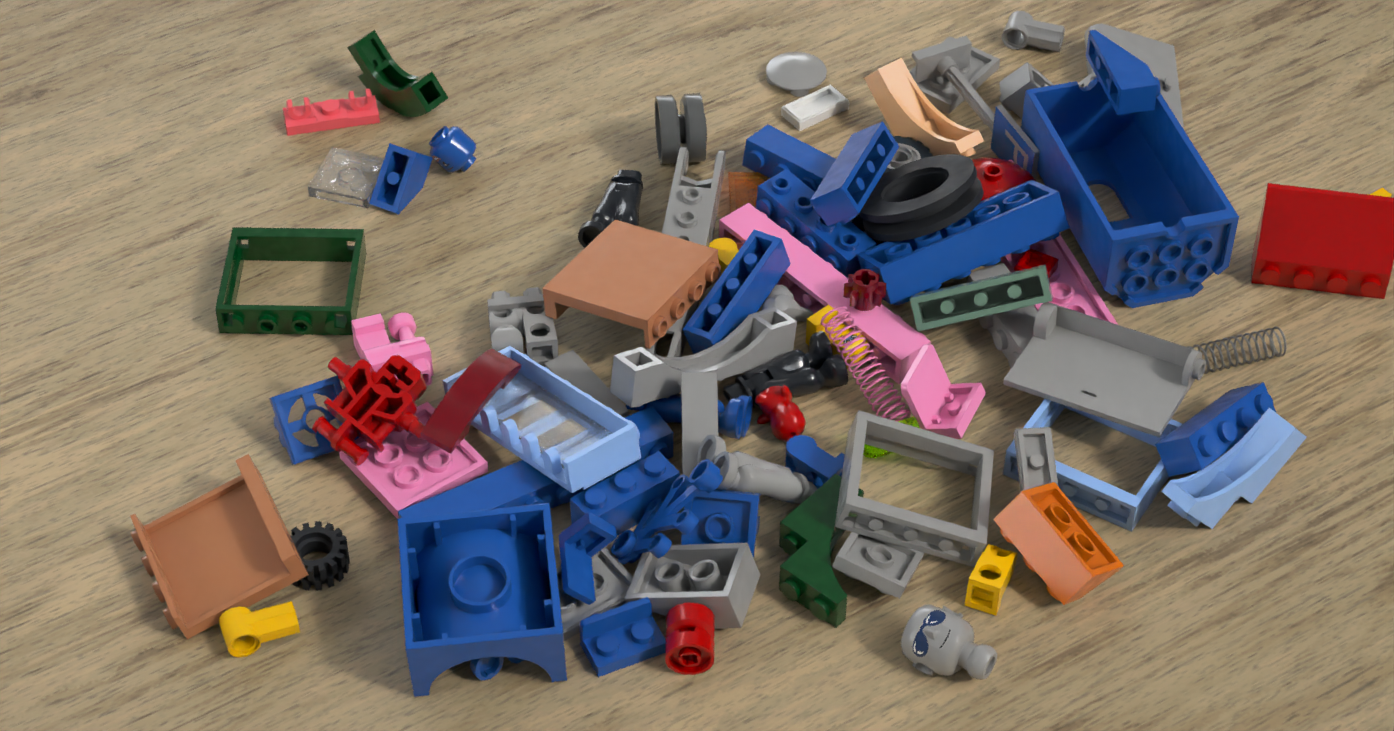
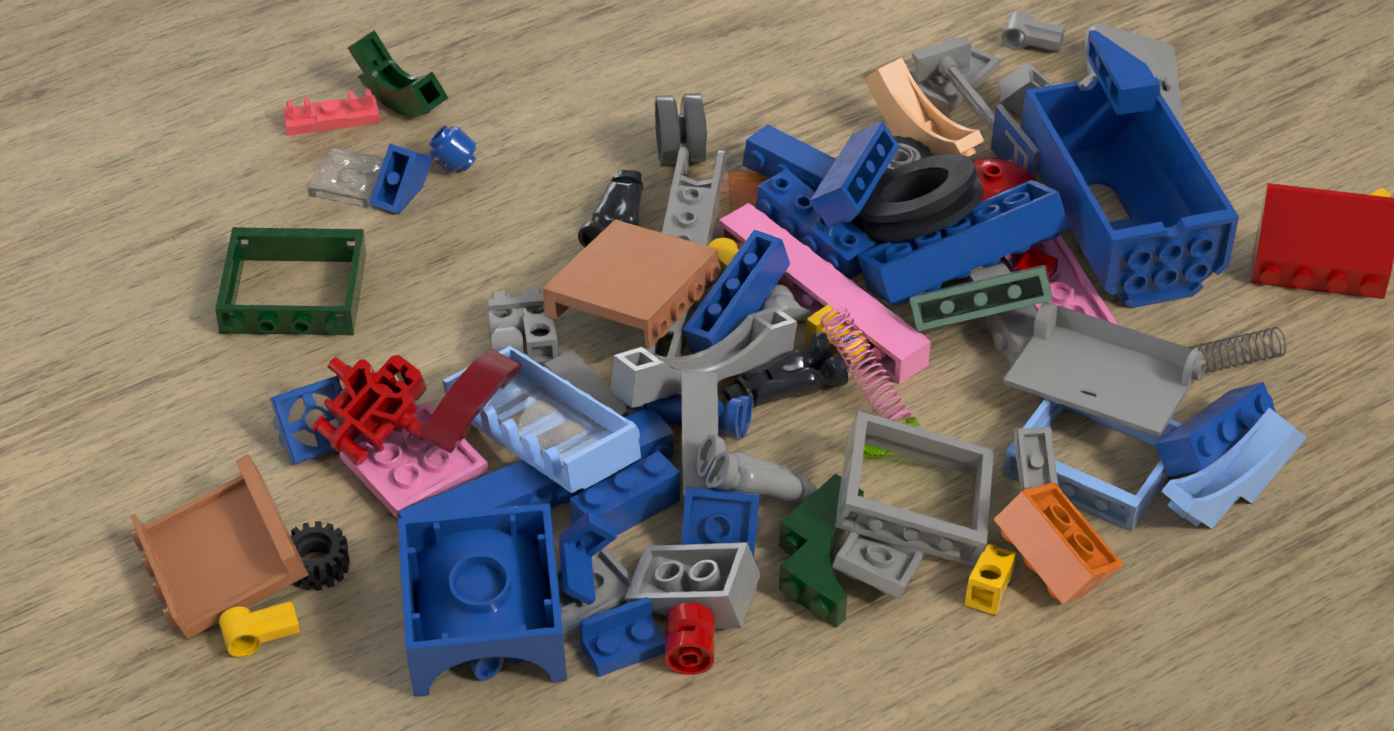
bright pink hips [351,313,433,386] -> none
blue plant [611,459,723,565] -> none
red animal [755,385,806,442] -> none
light grey dish [766,52,827,97] -> none
white tile [781,85,849,131] -> none
blue leg [785,435,845,489] -> none
dark red gear [843,269,886,311] -> none
bright pink bracket [901,344,986,439] -> none
light grey piece [901,605,997,680] -> none

